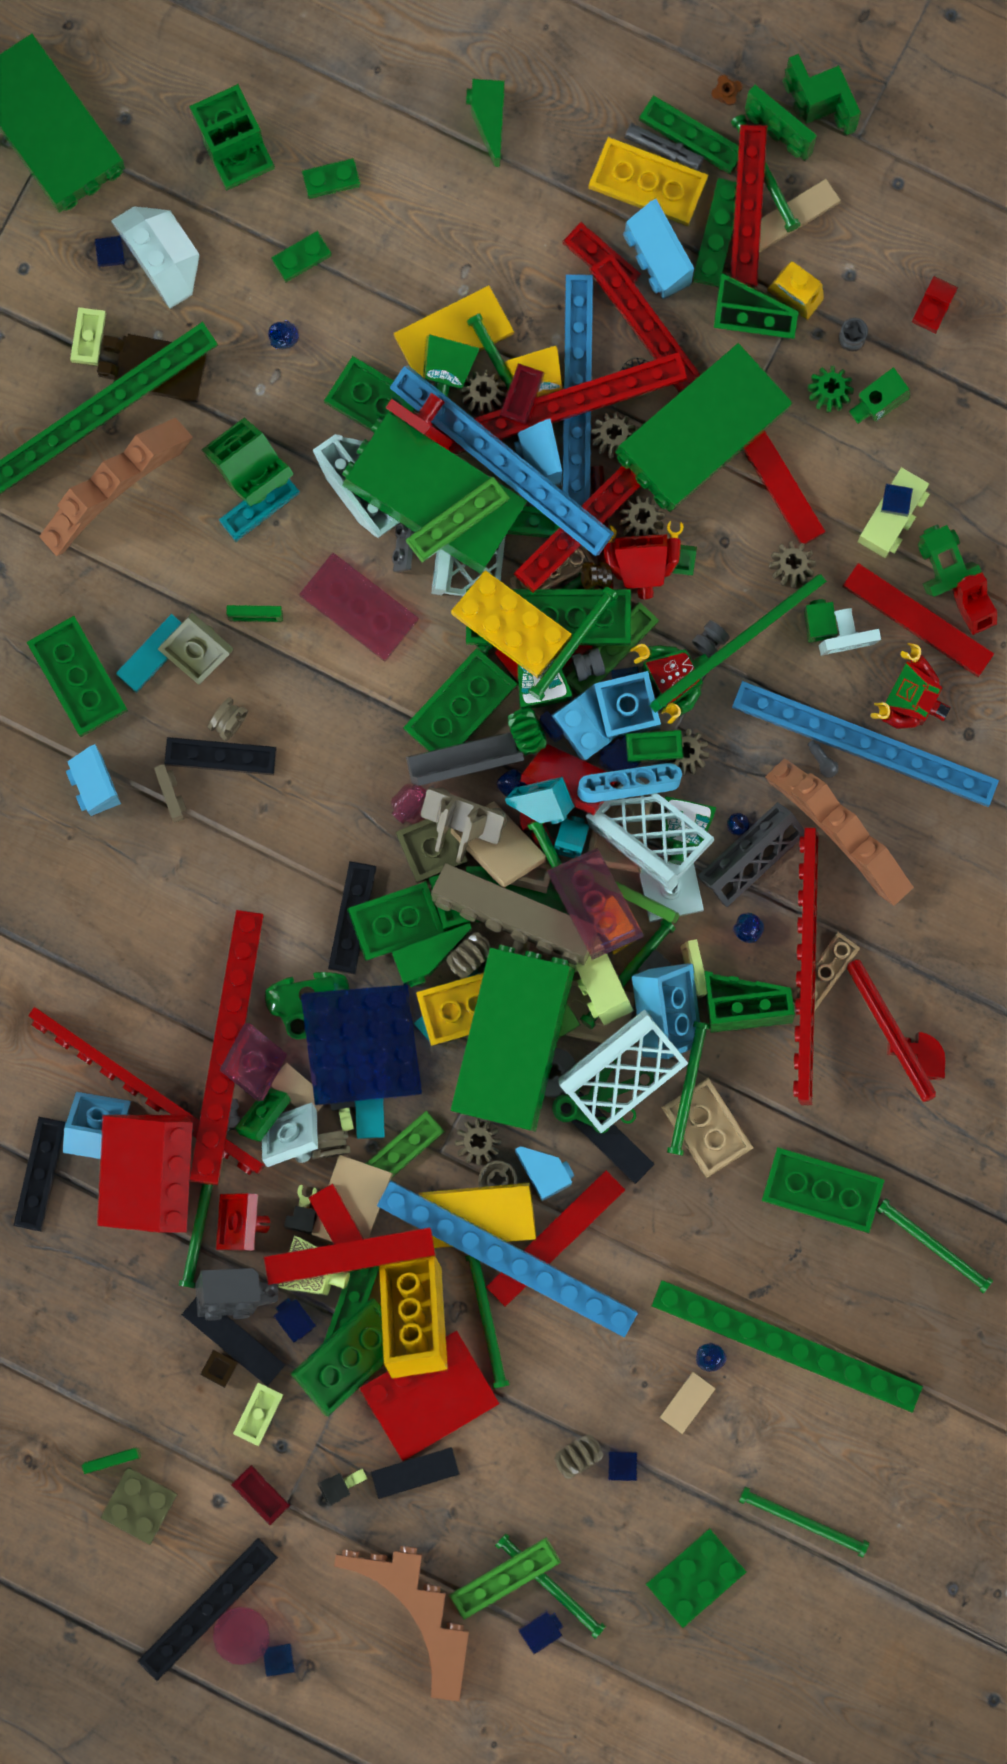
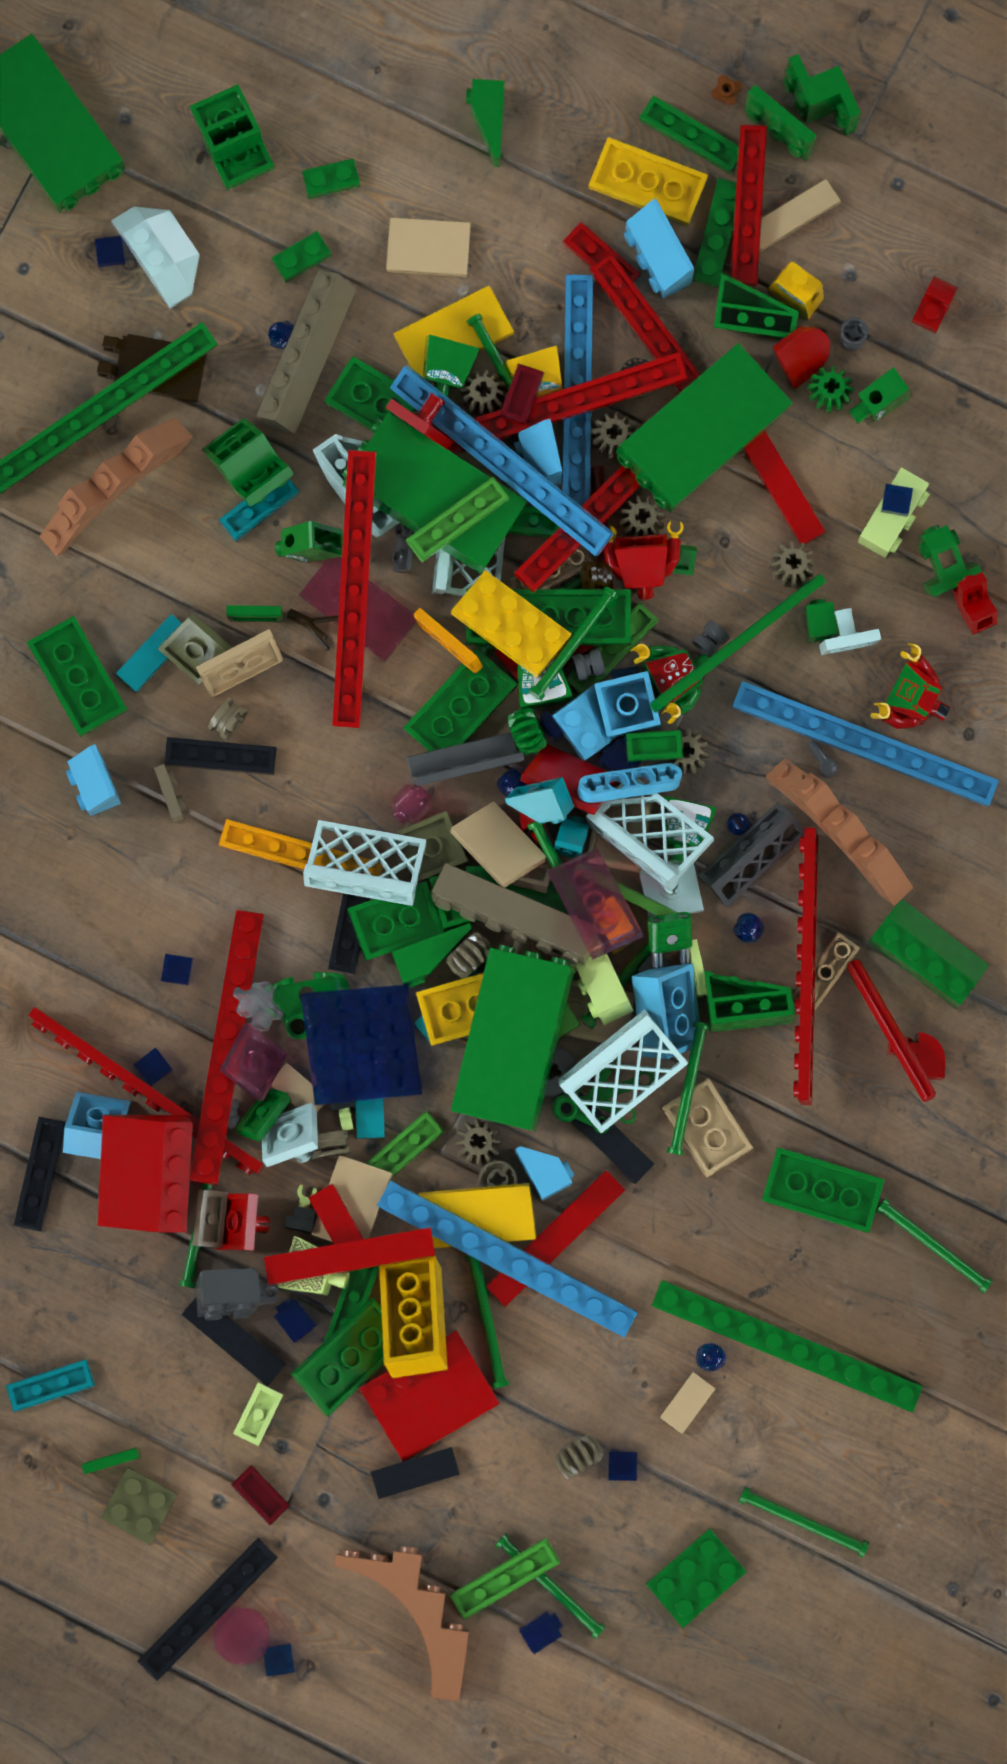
yellowish green plate [70,307,106,366] -> none
dark brown plate [200,1350,238,1388] -> none
pearl dark grey piece [317,1469,367,1506] -> none
dark tan piece [421,787,507,864] -> none
dark grey pin [625,123,704,171] -> none
green bar [731,114,801,232] -> none
red tile [842,563,994,677] -> none
none -> teal tile [6,1359,95,1412]
none -> clear blue tile [134,1047,173,1087]
none -> clear blue tile [161,954,193,986]
none -> dark tan plate [192,1189,228,1248]
none -> tan tile [196,629,283,698]
none -> light orange tile [218,819,384,877]
none -> clear hips [233,981,284,1031]
none -> dark tan brick [256,270,357,434]
none -> green torso [275,521,343,562]
none -> dark brown plant [287,609,339,650]
none -> light aqua fence [303,820,426,906]
none -> red plate [332,450,377,728]
none -> tan tile [386,218,471,277]
none -> light orange tile [413,608,483,673]
none -> green piece [648,912,692,968]
none -> red tile [772,326,830,389]
none -> green slope [868,899,989,1009]

